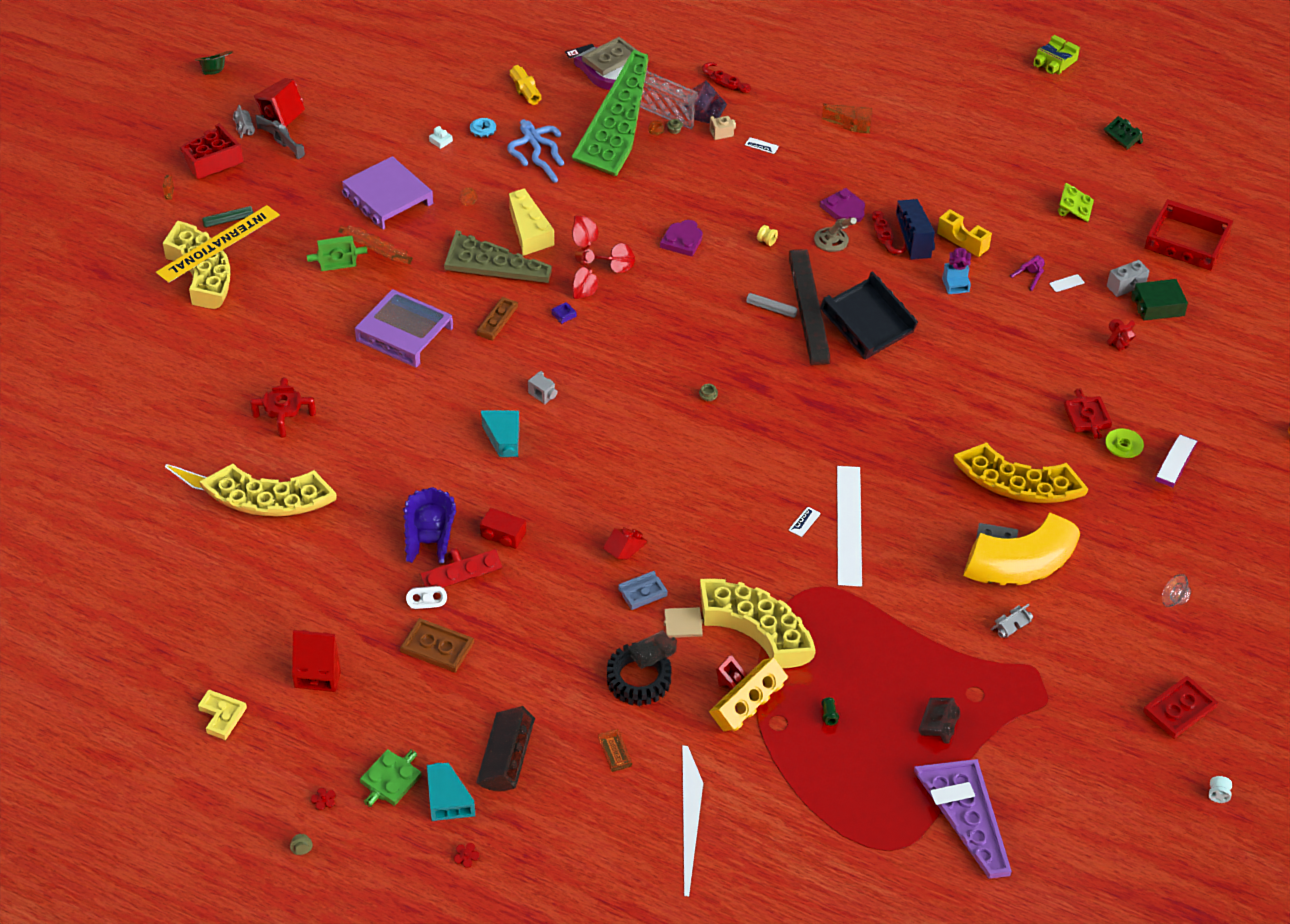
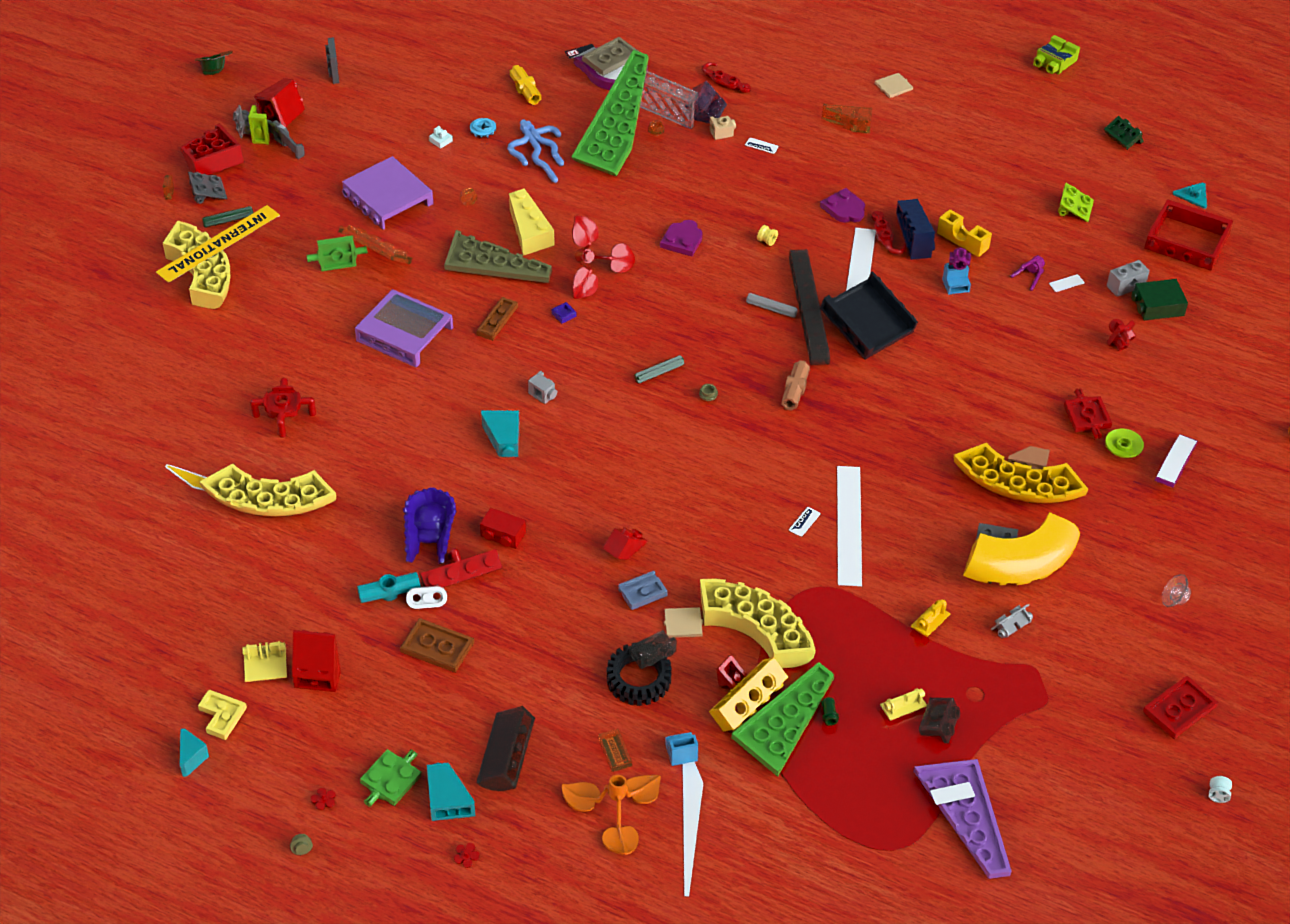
olive plate [667,119,683,134] -> none
dark tan dish [814,217,857,252] -> none
none -> teal slope [180,729,209,777]
none -> dark grey hinge [188,172,227,204]
none -> light yellow hinge [243,641,287,682]
none -> lime panel [248,105,270,144]
none -> dark grey plate [325,37,340,84]
none -> teal piece [357,572,421,603]
none -> orange plant [562,775,661,855]
none -> axle [634,355,684,383]
none -> dark azure piece [665,732,698,766]
none -> bright green wing [732,662,834,777]
none -> nougat piece [781,360,810,411]
none -> white sticker [846,228,876,291]
none -> tan piece [875,73,913,98]
none -> light yellow hinge [880,688,927,721]
none -> yellow hinge [911,599,950,637]
none -> nougat slope [1008,446,1050,469]
none -> teal piece [1173,182,1207,209]

